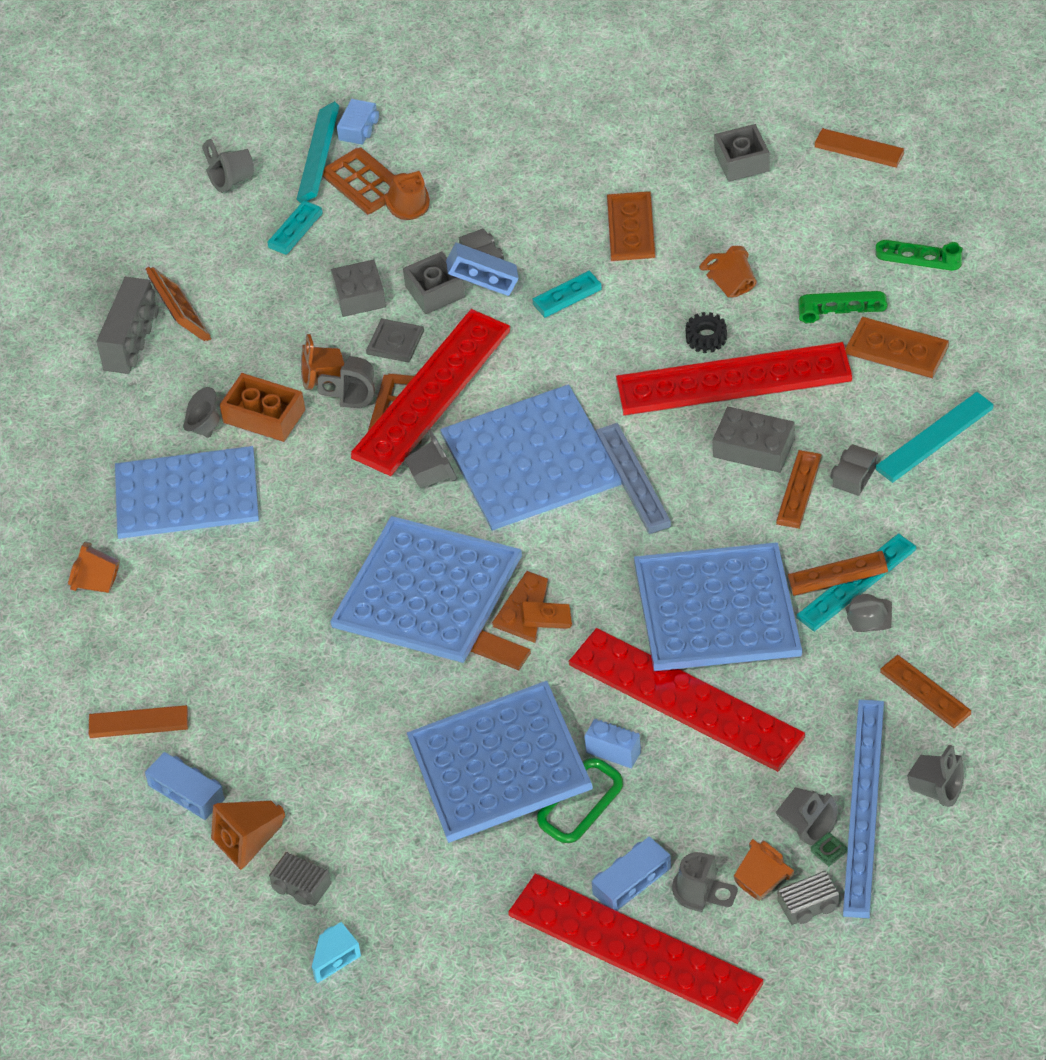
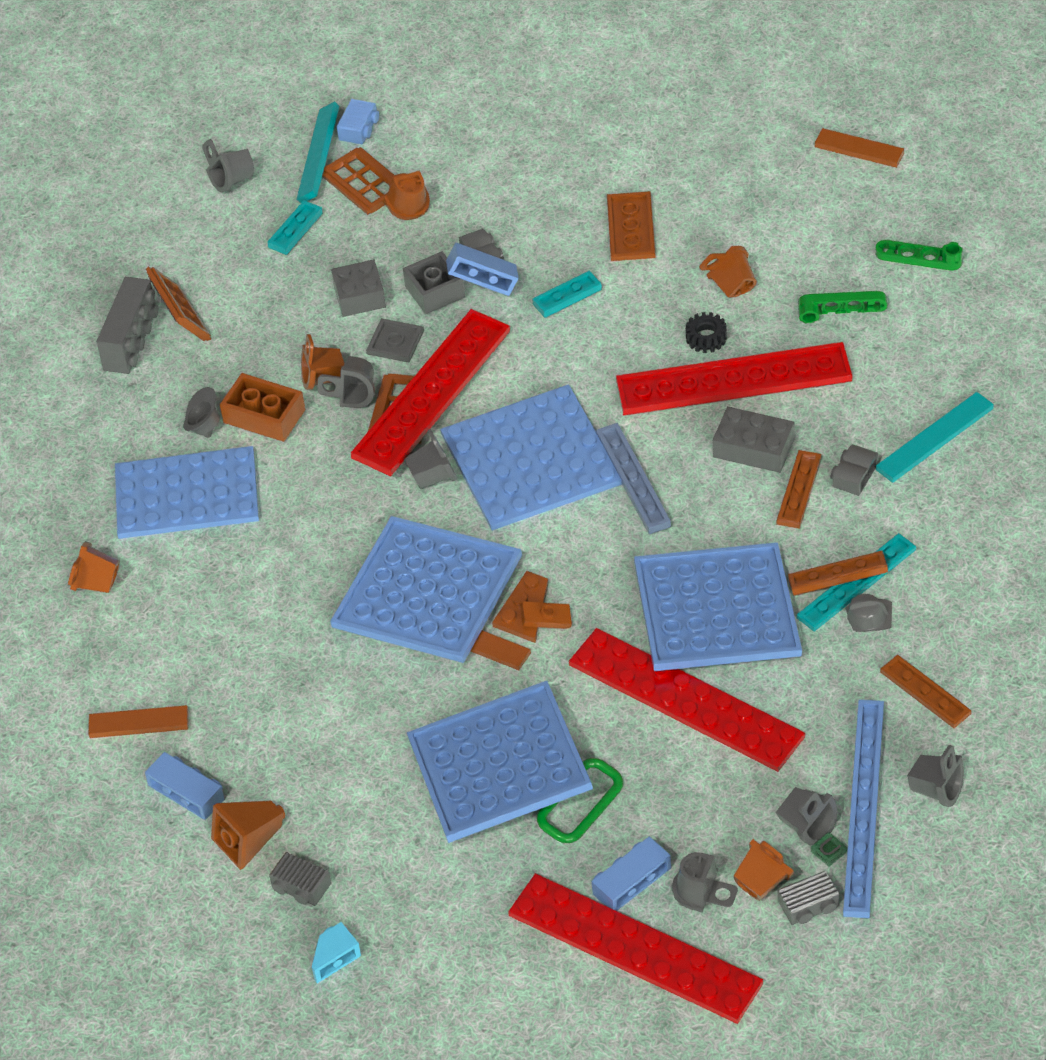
medium blue brick [584,719,641,769] -> none
dark grey brick [714,124,770,182] -> none
dark orange plate [846,316,949,379] -> none

